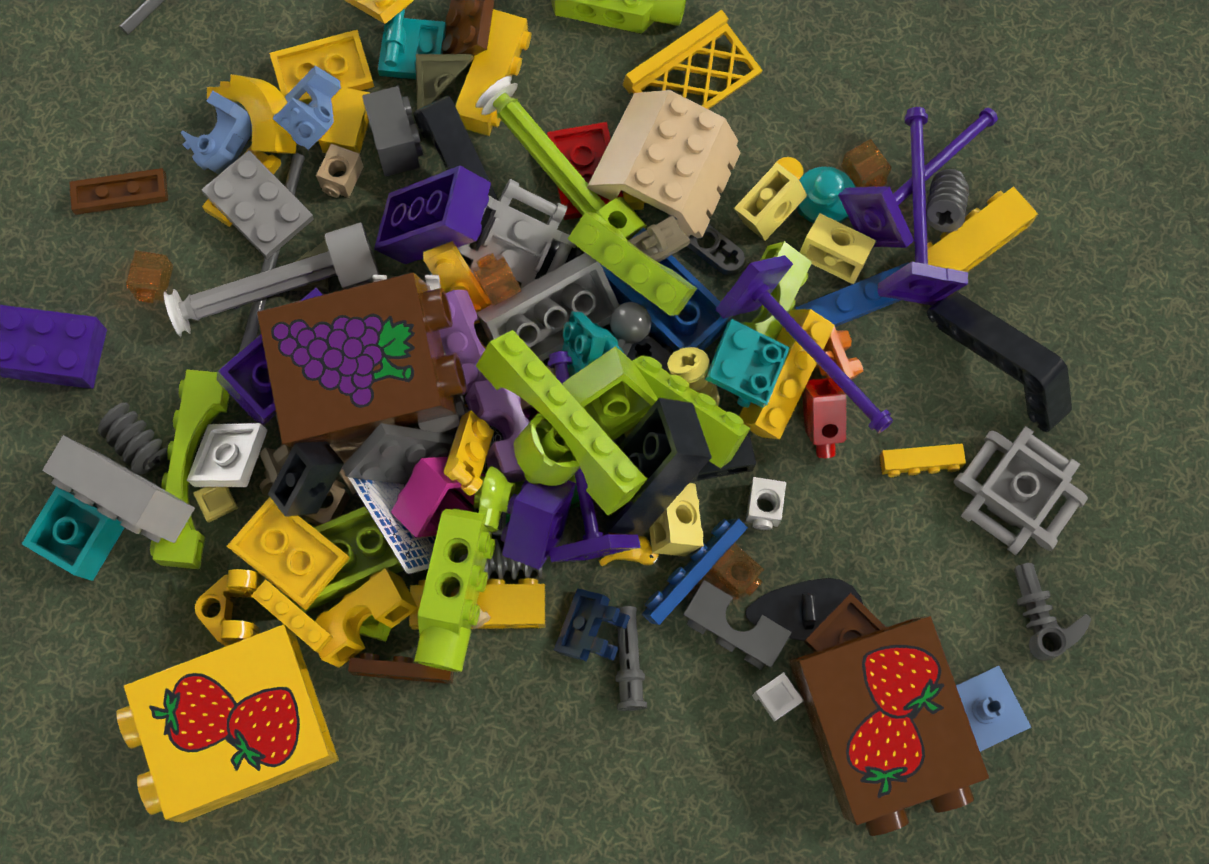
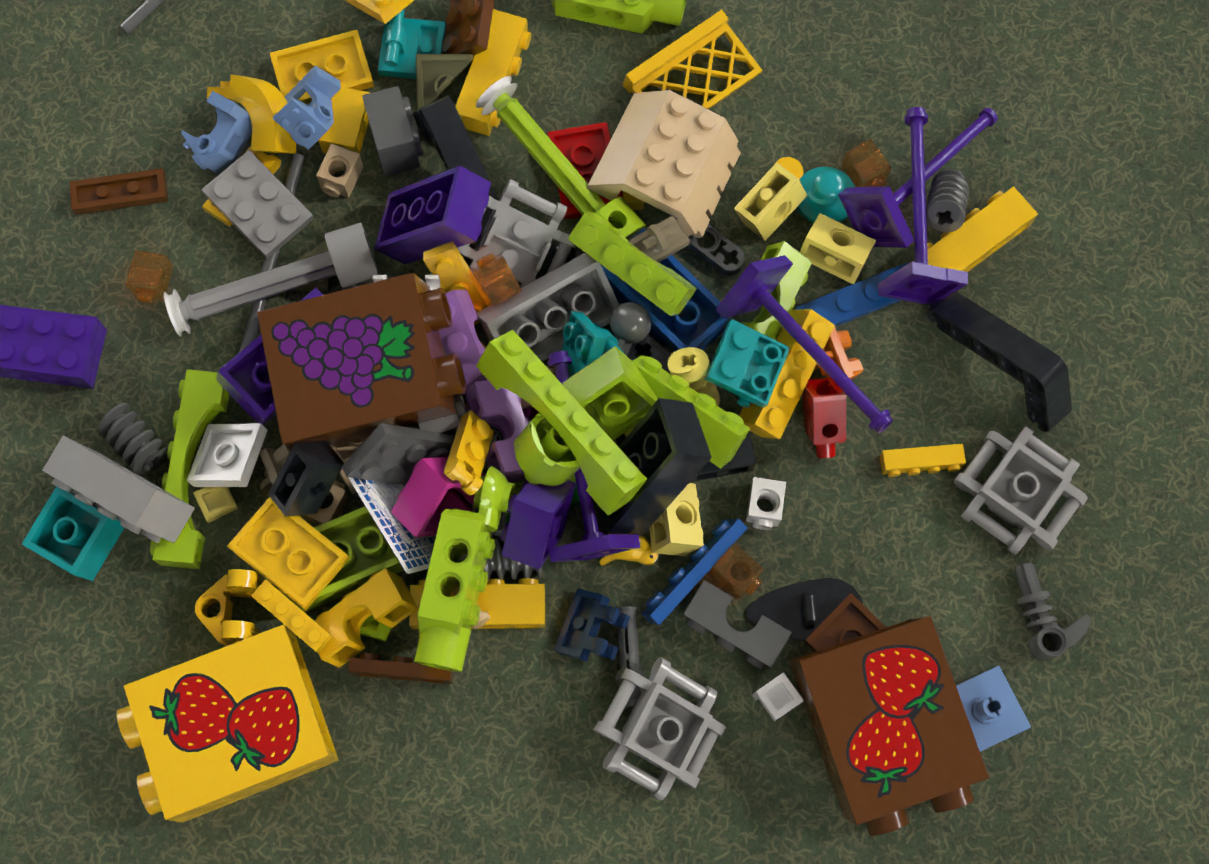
none -> light grey brick [593,657,726,800]

